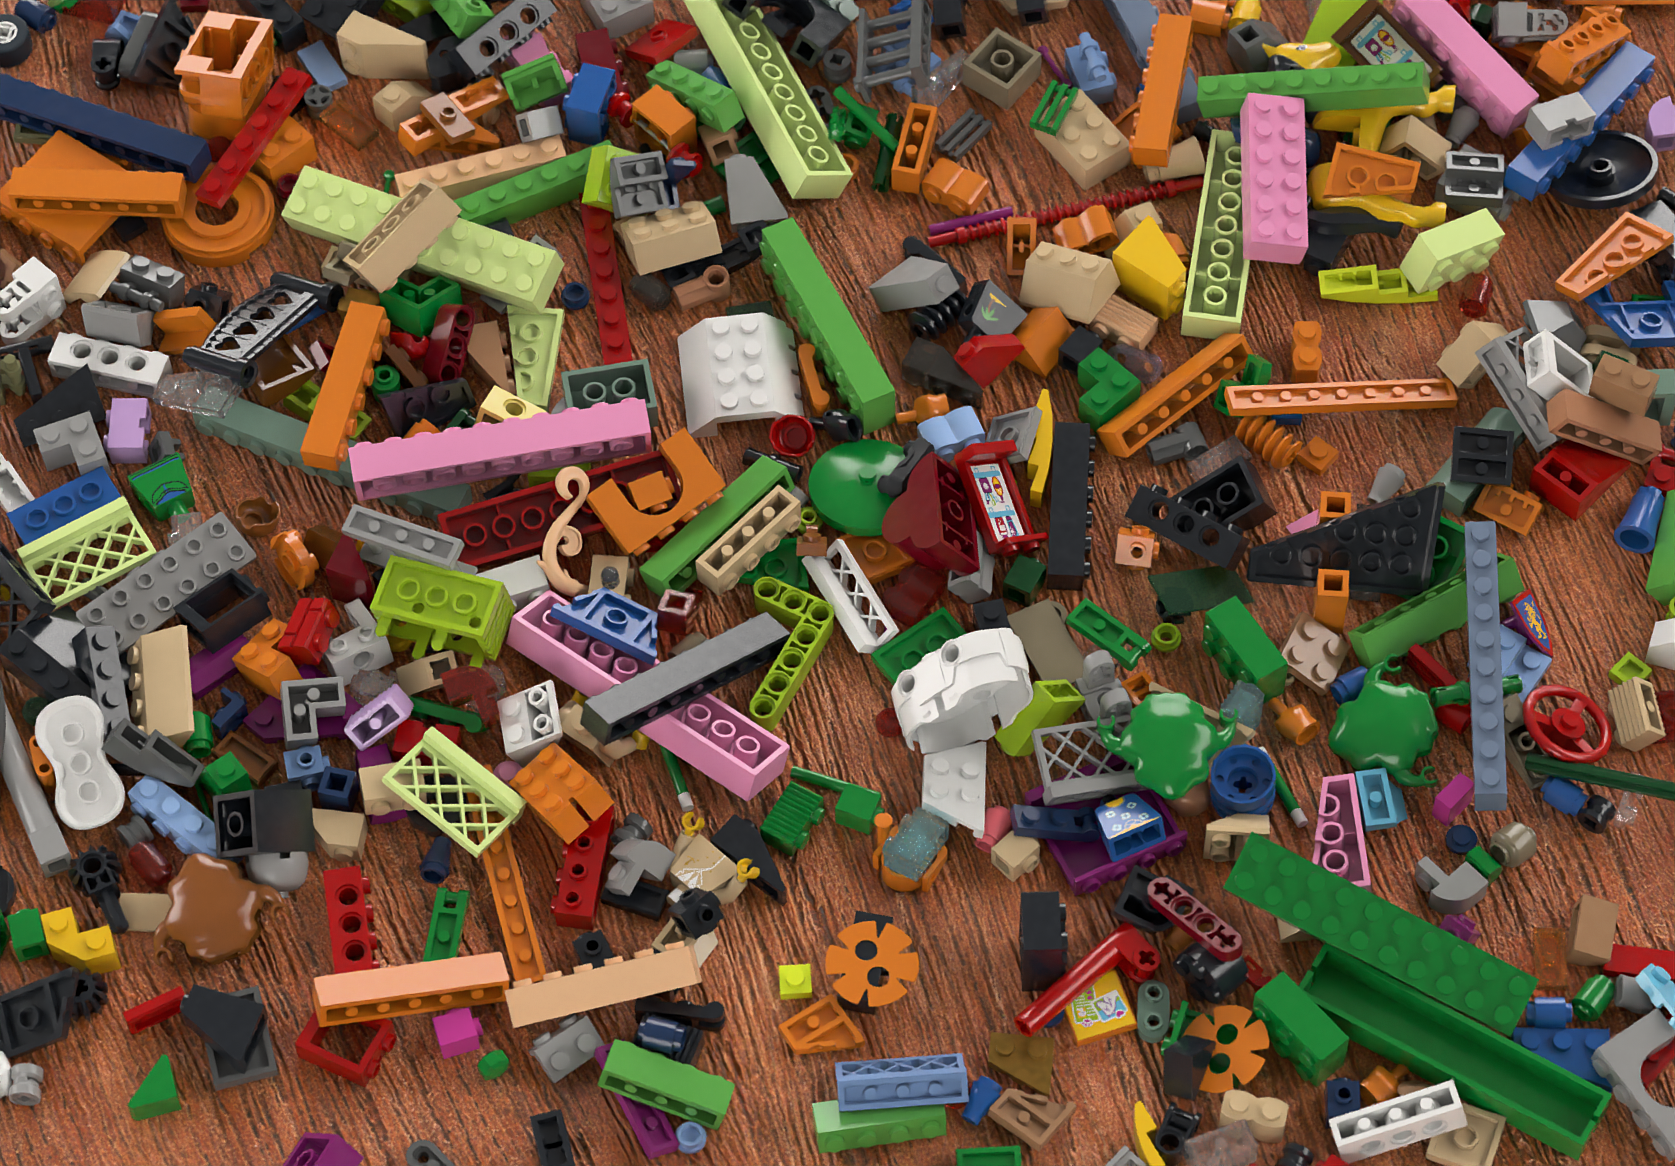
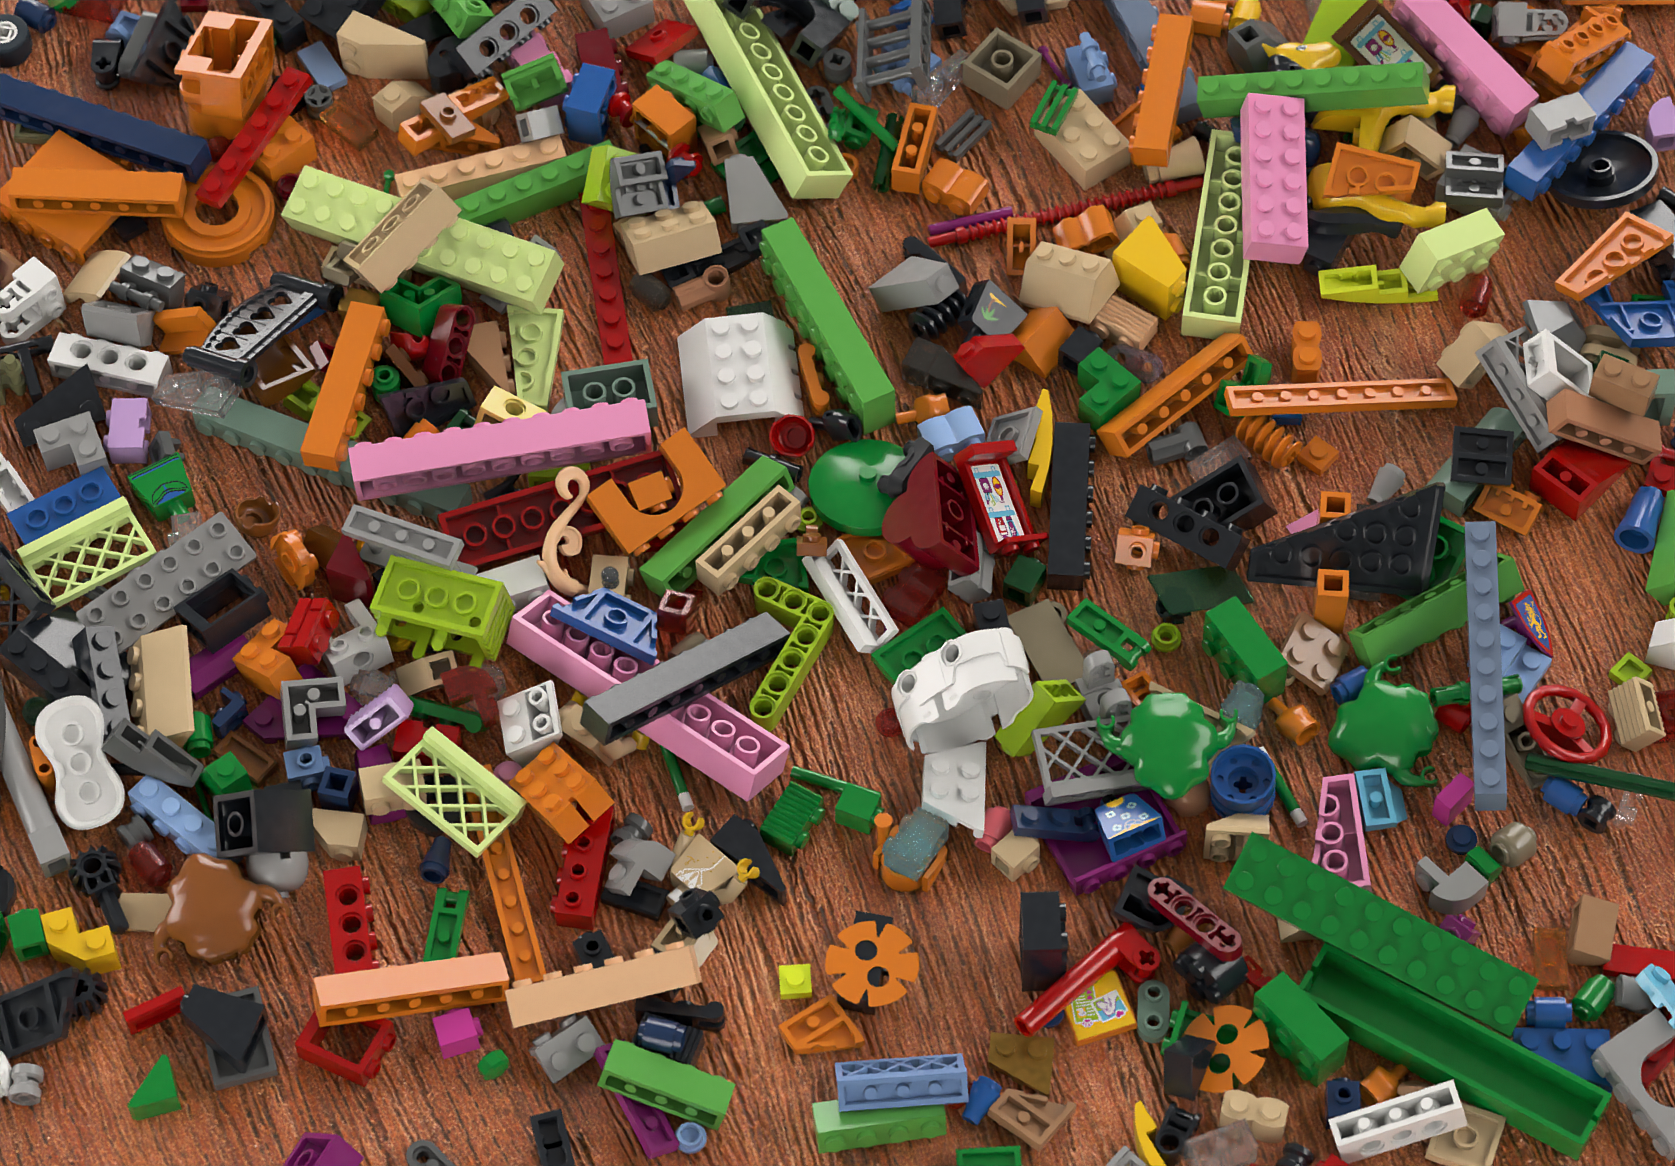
dark blue plate [561,282,590,310] -> none
red tile [1406,643,1458,688] -> none

